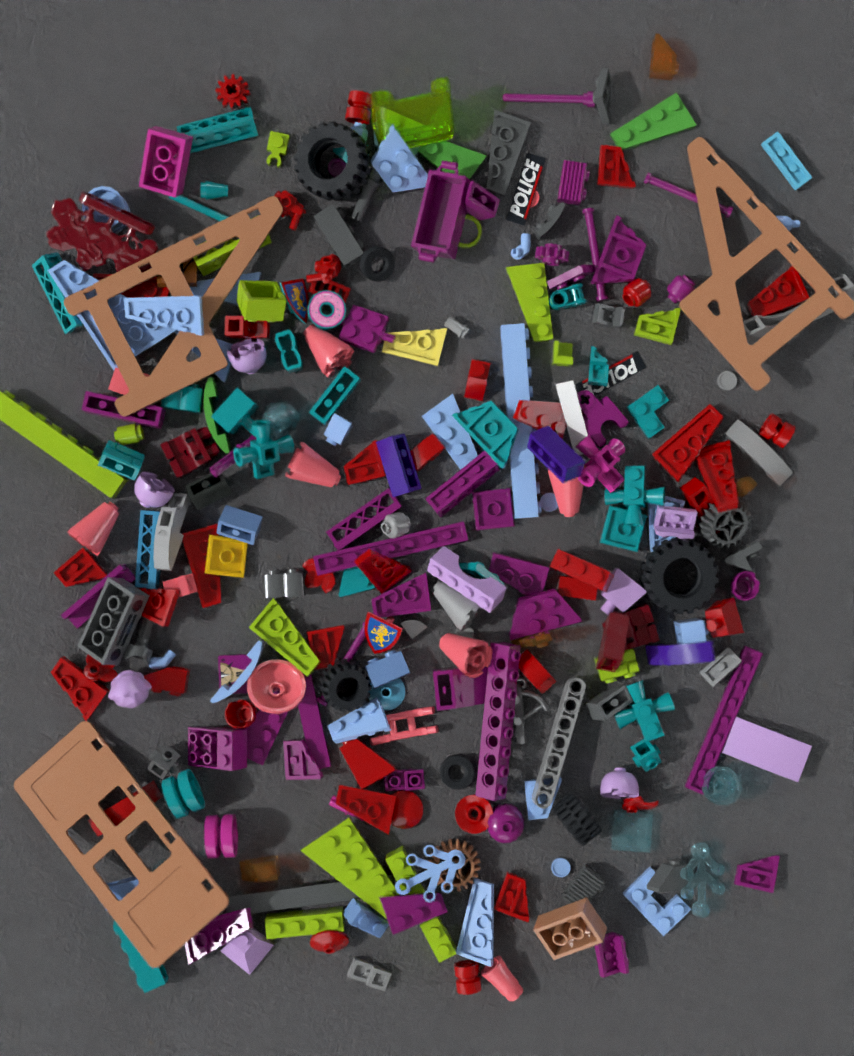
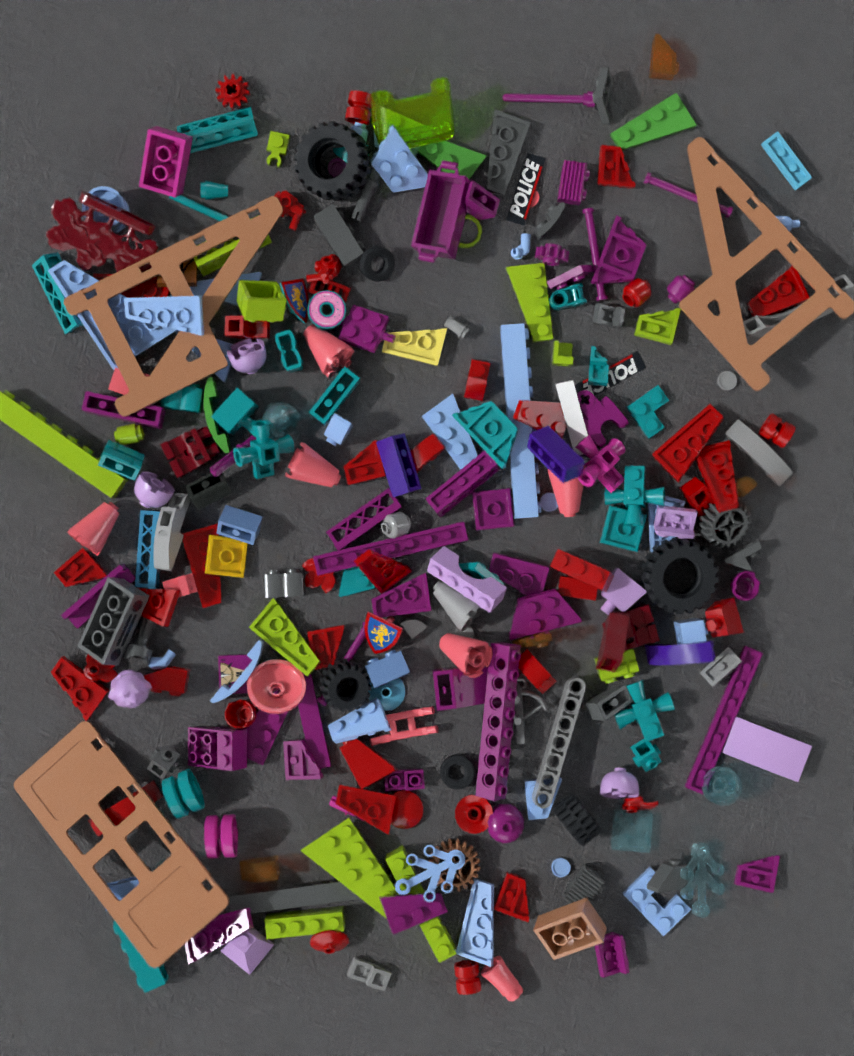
medium blue brick [343,898,389,938] -> none

